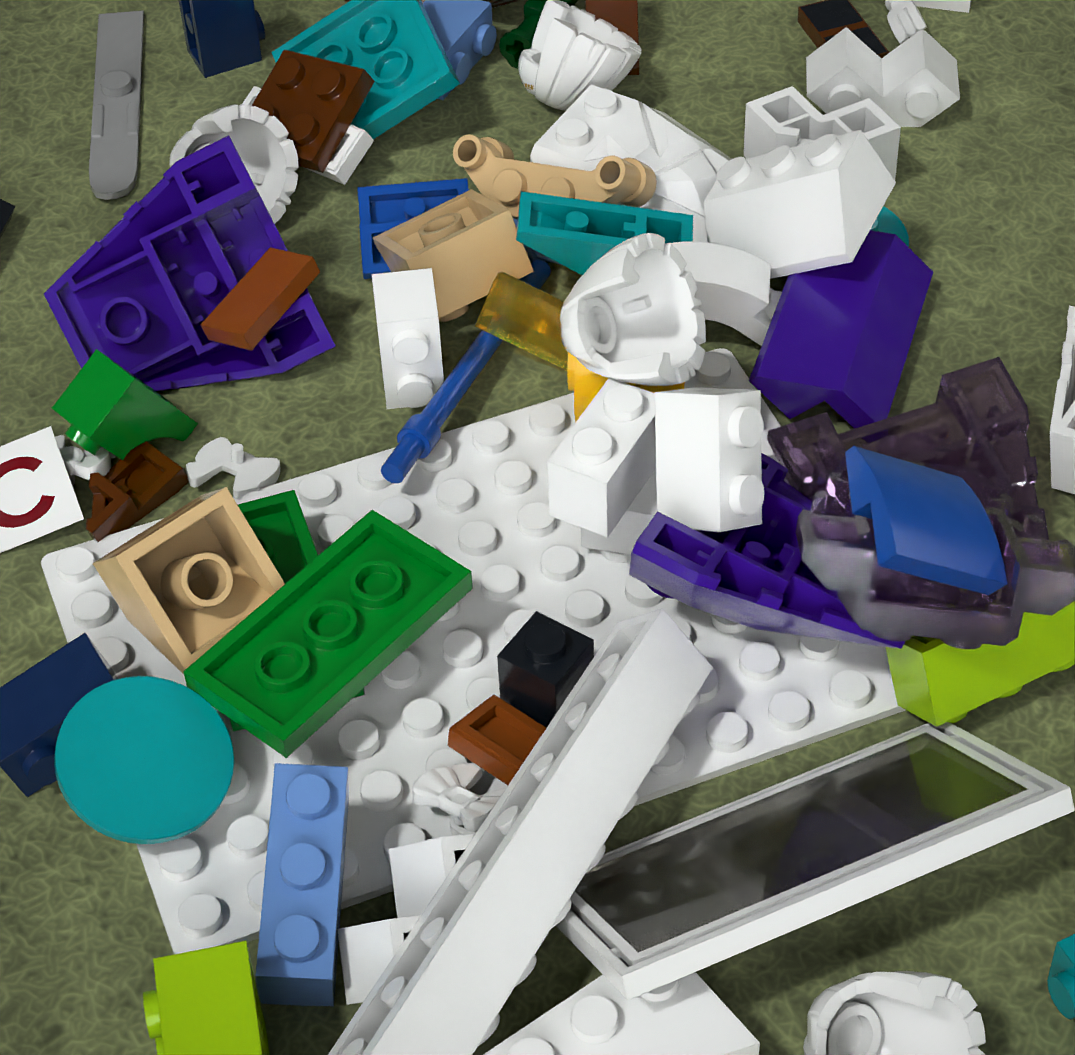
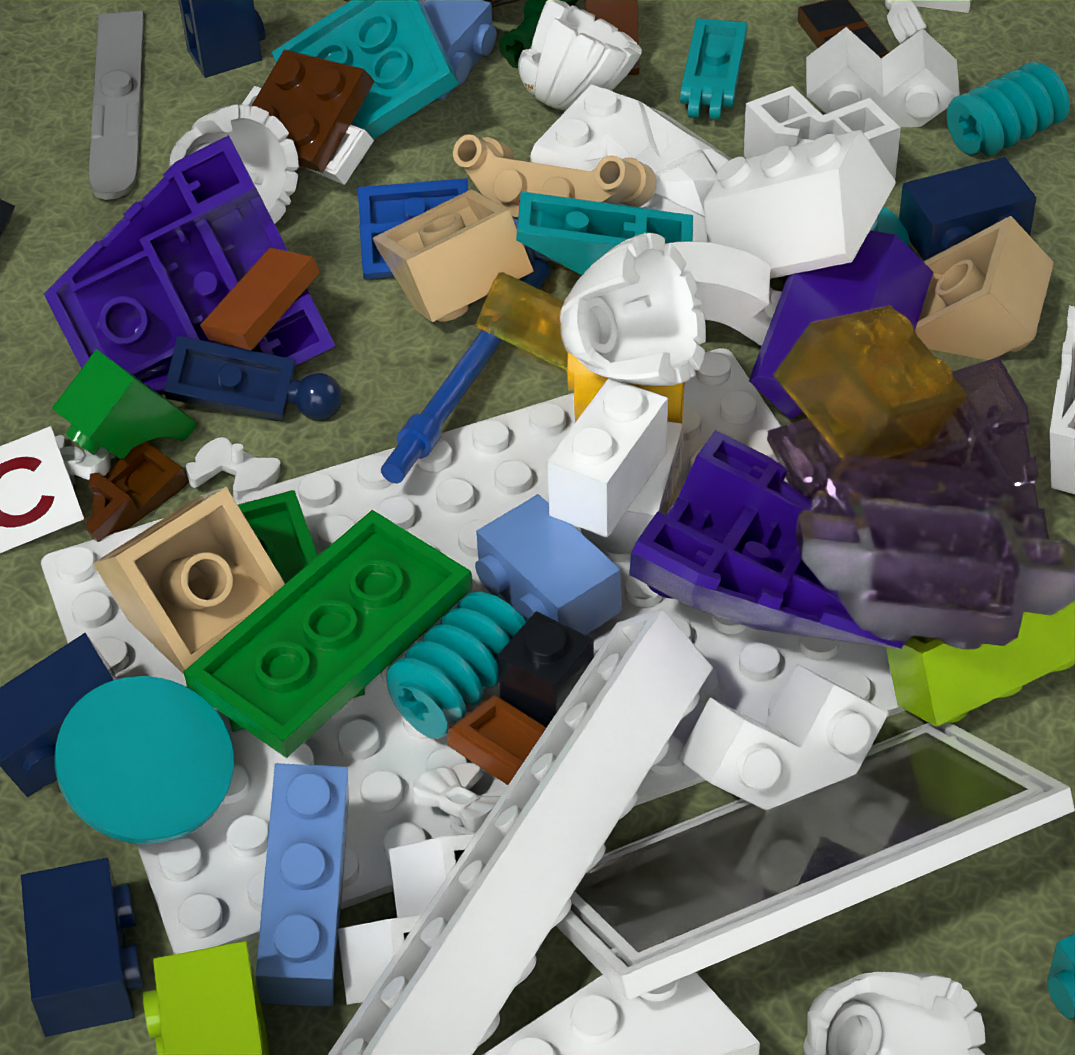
white brick [372,268,444,409] -> none
white brick [655,387,764,532] -> none
blue slope [845,446,1008,595] -> none
none -> dark blue brick [21,857,144,1037]
none -> dark blue plate [164,336,343,422]
none -> teal piece [386,591,526,739]
none -> medium blue brick [475,494,621,635]
none -> white brick [678,664,889,811]
none -> teal hinge [680,18,748,120]
none -> clear yellow brick [773,305,969,468]
none -> dark blue brick [899,157,1037,261]
none -> tan slope [911,216,1054,361]
none -> teal piece [946,62,1070,156]

